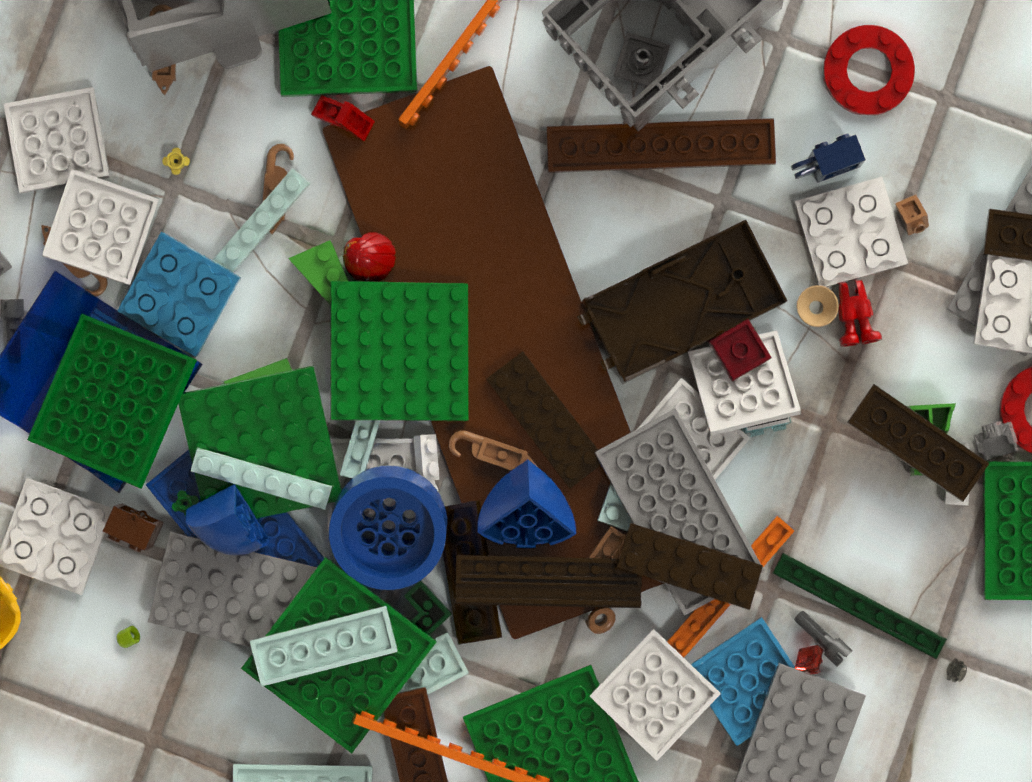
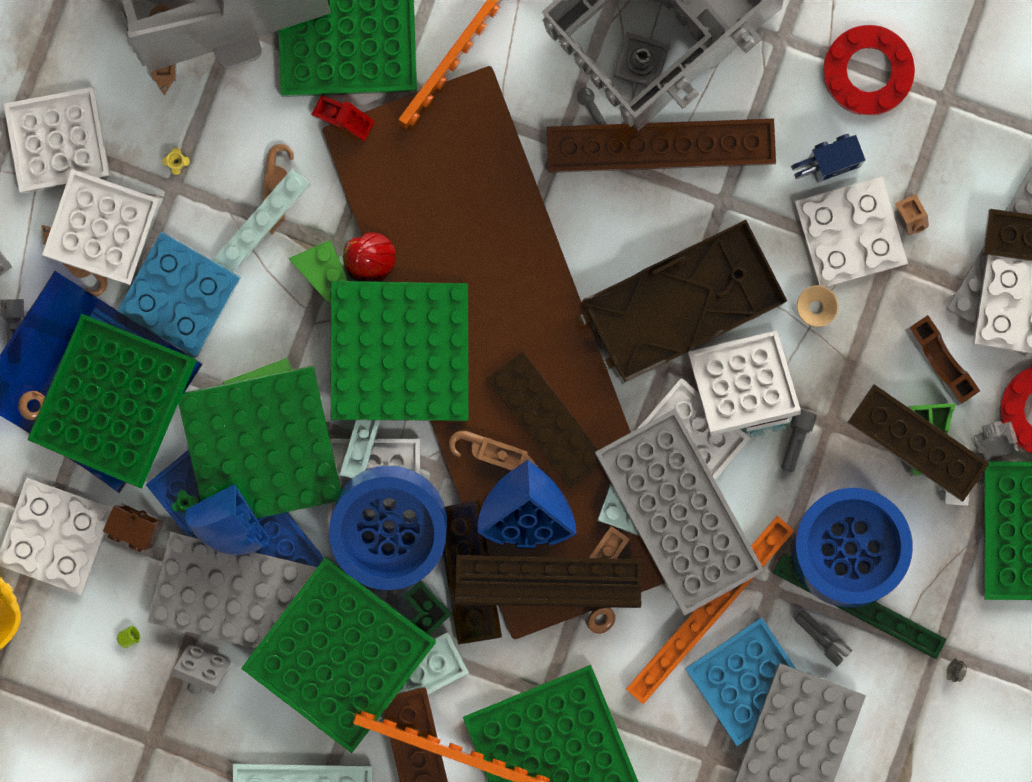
light aqua plate [191,447,332,510] -> none
light aqua plate [250,606,398,686] -> none
white plate [414,434,439,491] -> none
white piece [590,629,721,761] -> none
dark brown plate [616,523,763,610] -> none
dark red plate [708,319,772,382] -> none
clear red tile [795,645,823,675] -> none
red piece [838,280,882,347] -> none
none -> medium nougat piece [17,390,45,420]
none -> light grey plate [171,644,231,694]
none -> dark grey bar [577,88,607,125]
none -> dark grey piece [781,409,818,472]
none -> blue wheel [791,488,913,607]
none -> reddish brown arch [905,315,980,406]

